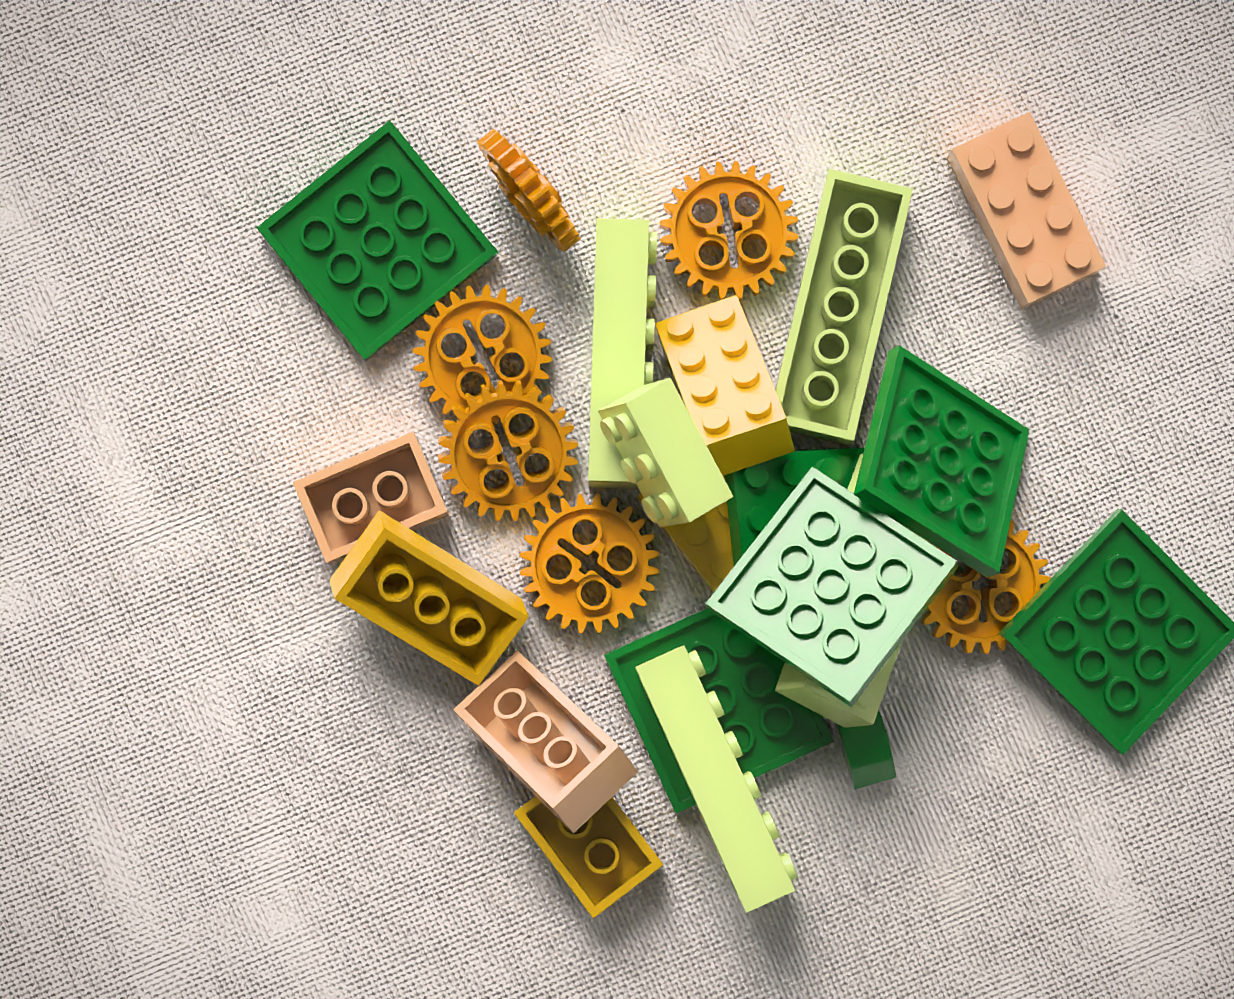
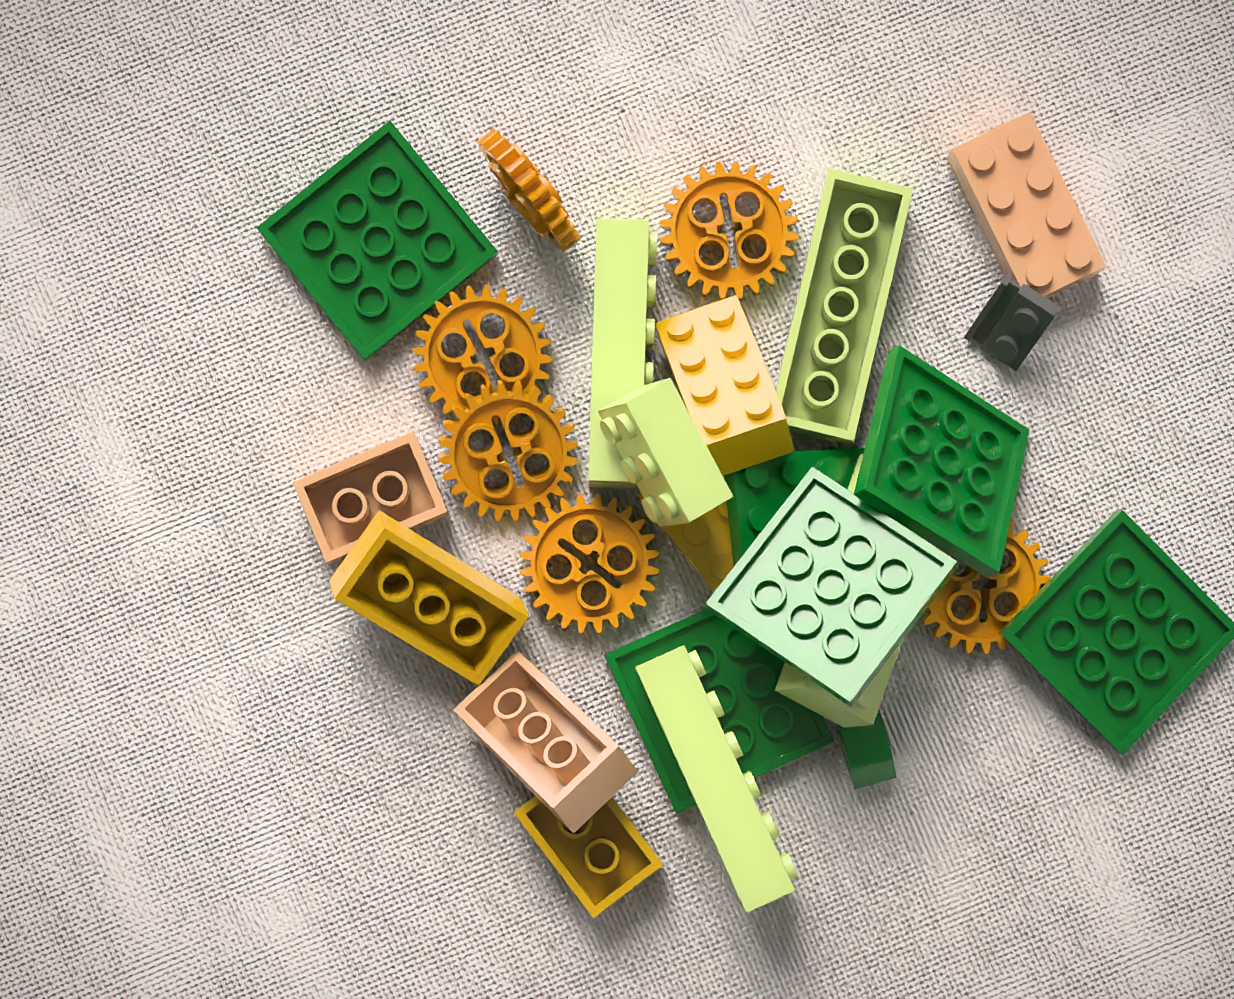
none -> dark grey plate [964,273,1060,371]

